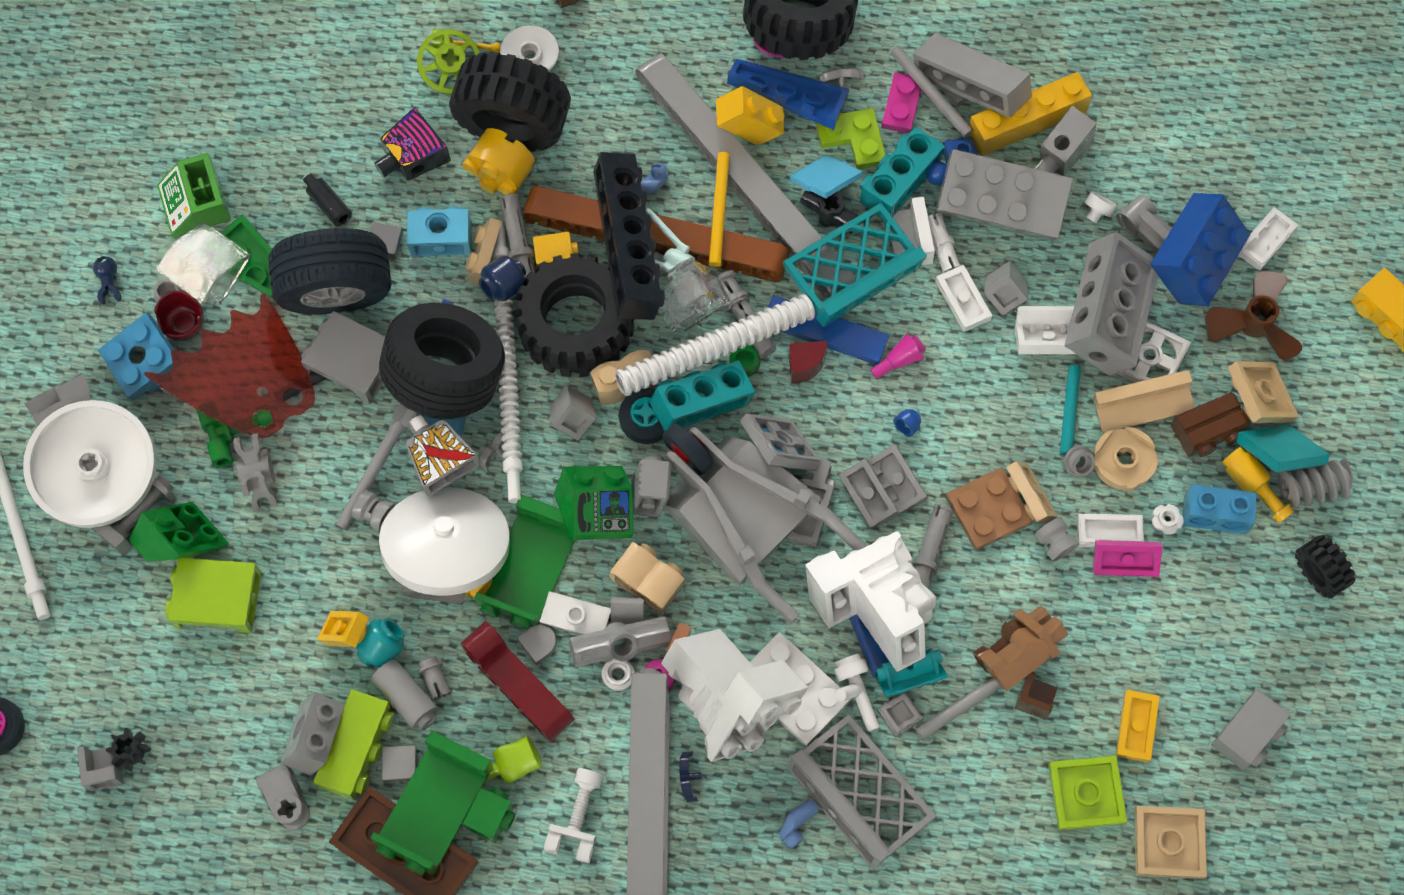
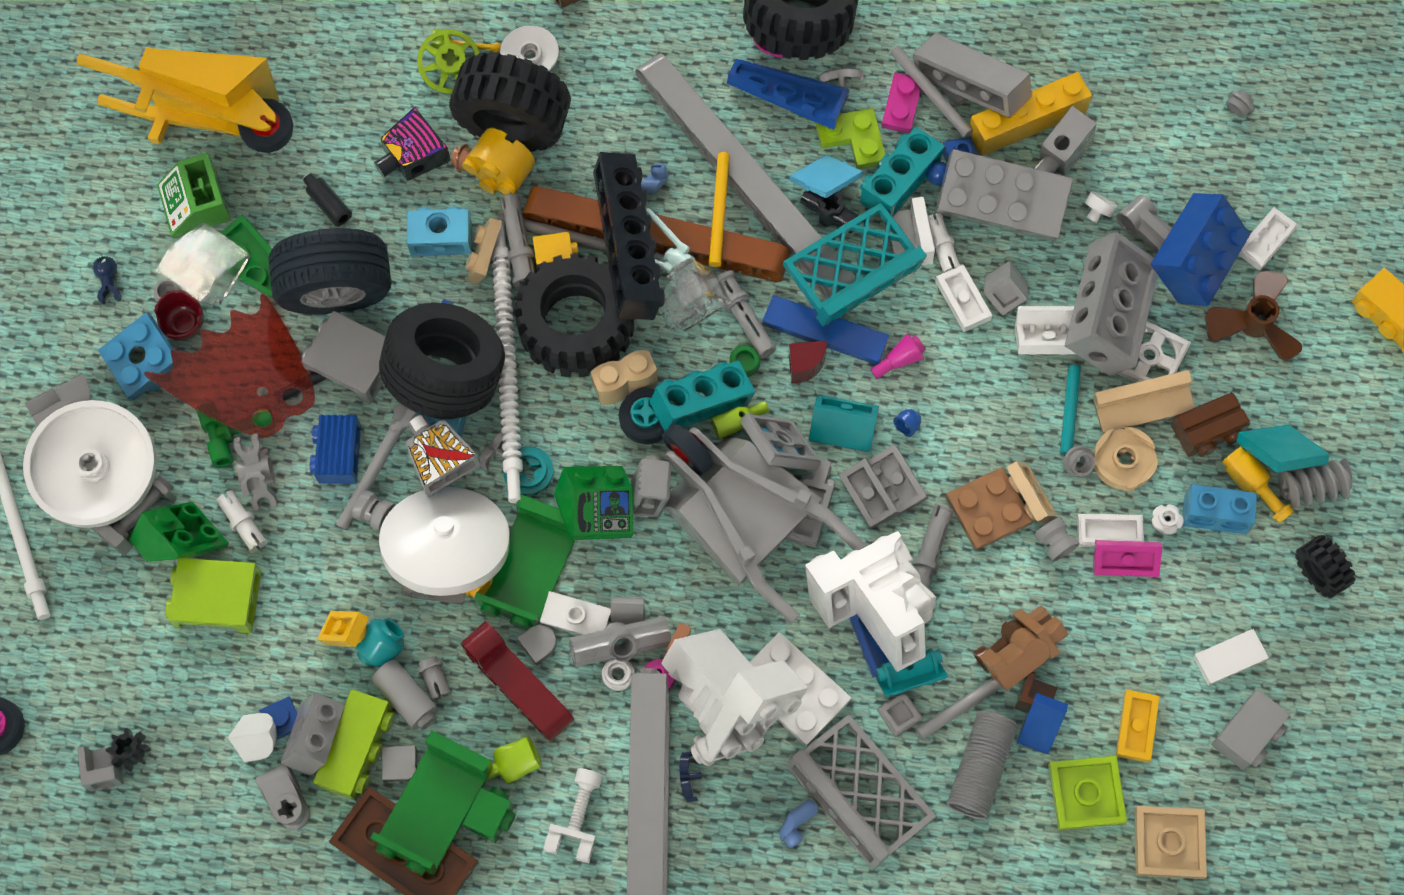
light grey tile [370,223,403,258] -> none
dark blue head [479,256,526,302] -> none
light grey panel [549,385,596,441] -> none
tan brick [610,542,685,615] -> none
white piece [615,294,815,396] -> none
yellow brick [716,86,784,145] -> none
white piece [834,653,880,731] -> none
tan plate [1227,361,1299,423] -> none
none -> yellow piece [77,47,294,153]
none -> white pin [216,490,268,553]
none -> white brick [228,713,277,762]
none -> blue plate [259,696,297,740]
none -> blue brick [309,415,361,484]
none -> nougat plate [451,144,472,173]
none -> light grey bar [497,212,607,252]
none -> teal gear [503,446,554,496]
none -> white plate [691,735,715,766]
none -> lime piece [711,401,770,440]
none -> teal panel [809,394,879,452]
none -> light grey piece [946,710,1018,820]
none -> blue tile [1017,693,1069,754]
none -> white tile [1193,629,1269,686]
none -> light grey plate [1226,91,1255,118]

